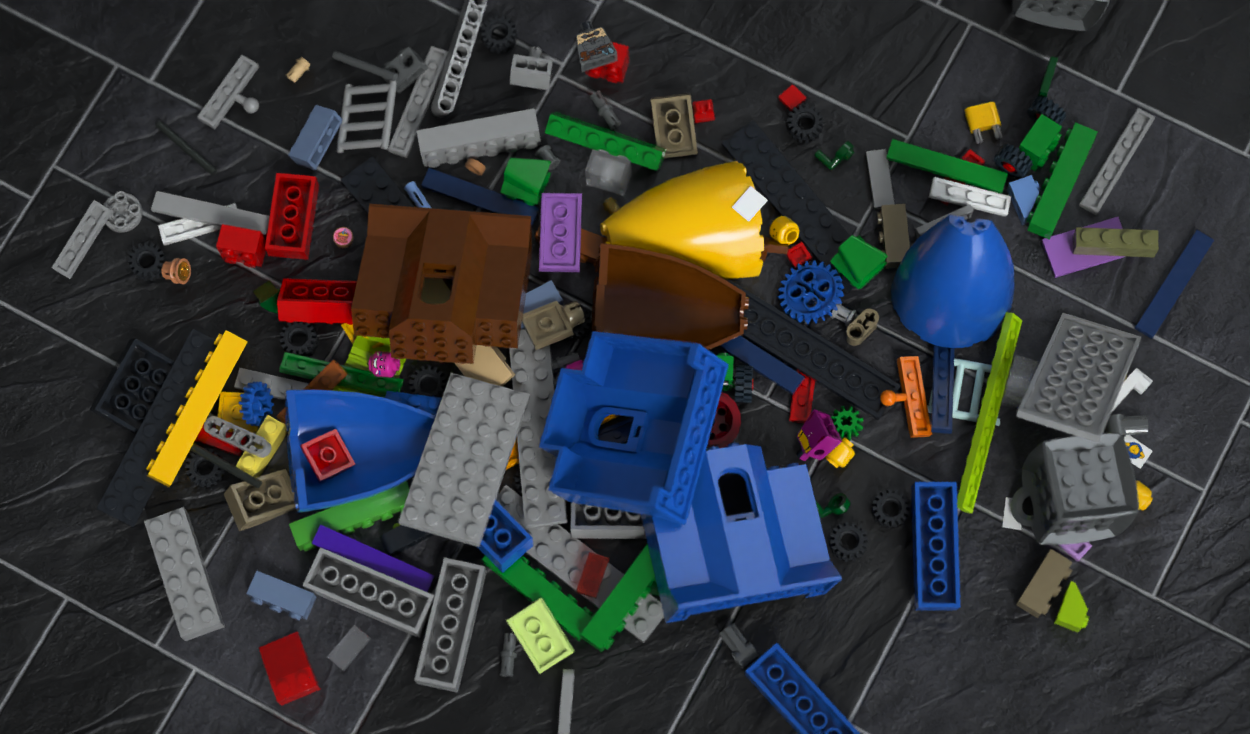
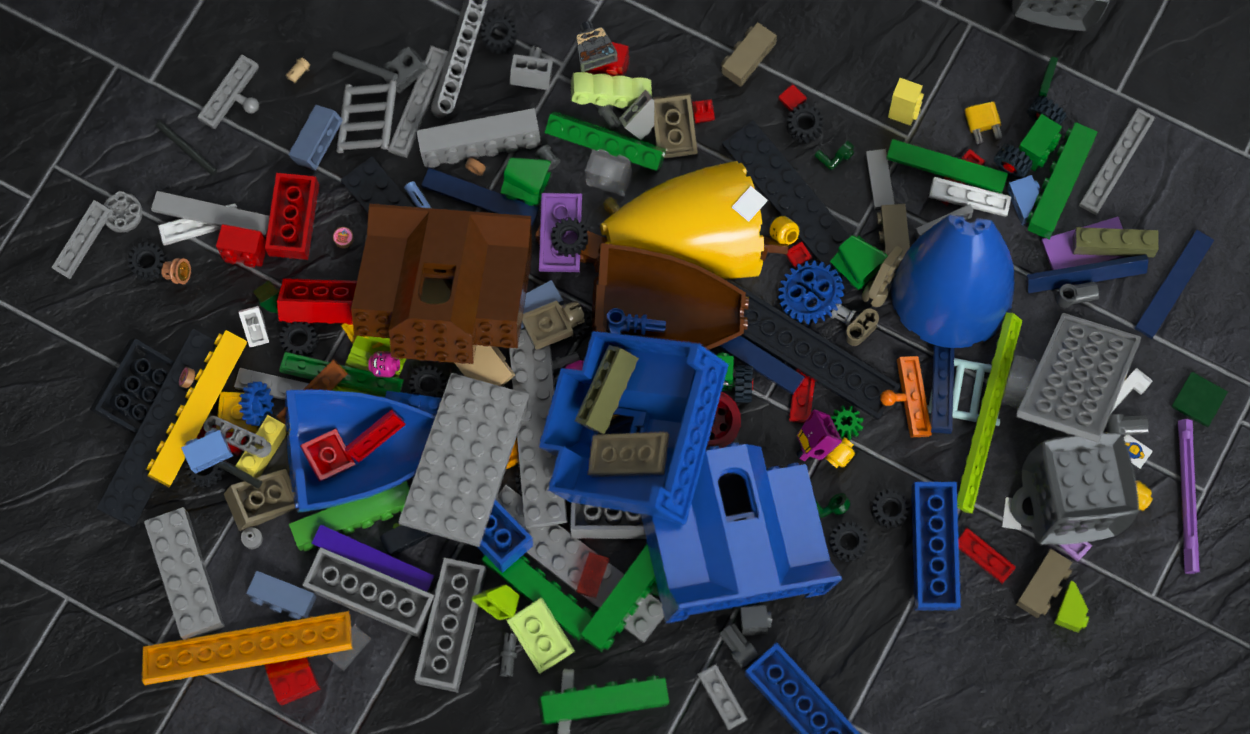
none -> light orange plate [142,611,352,685]
none -> medium nougat tile [179,367,195,389]
none -> medium blue brick [182,430,233,474]
none -> white slope [239,306,269,347]
none -> light grey tile [241,527,263,549]
none -> red tile [345,410,406,462]
none -> lime slope [471,585,520,620]
none -> green brick [538,676,669,724]
none -> black tyre [551,217,588,257]
none -> yellowish green brick [571,72,652,108]
none -> olive brick [575,345,639,434]
none -> dark tan tile [588,432,669,477]
none -> blue piece [606,308,666,335]
none -> light grey slope [619,90,654,140]
none -> light grey tile [697,664,747,730]
none -> dark tan brick [721,23,777,87]
none -> dark grey brick [740,605,772,636]
none -> dark tan plate [862,246,904,307]
none -> light yellow brick [888,78,924,126]
none -> red tile [958,528,1016,584]
none -> dark blue tile [1026,254,1148,293]
none -> dark grey piece [1056,282,1099,308]
none -> dark green tile [1172,372,1228,428]
none -> medium lavender piece [1178,419,1200,574]

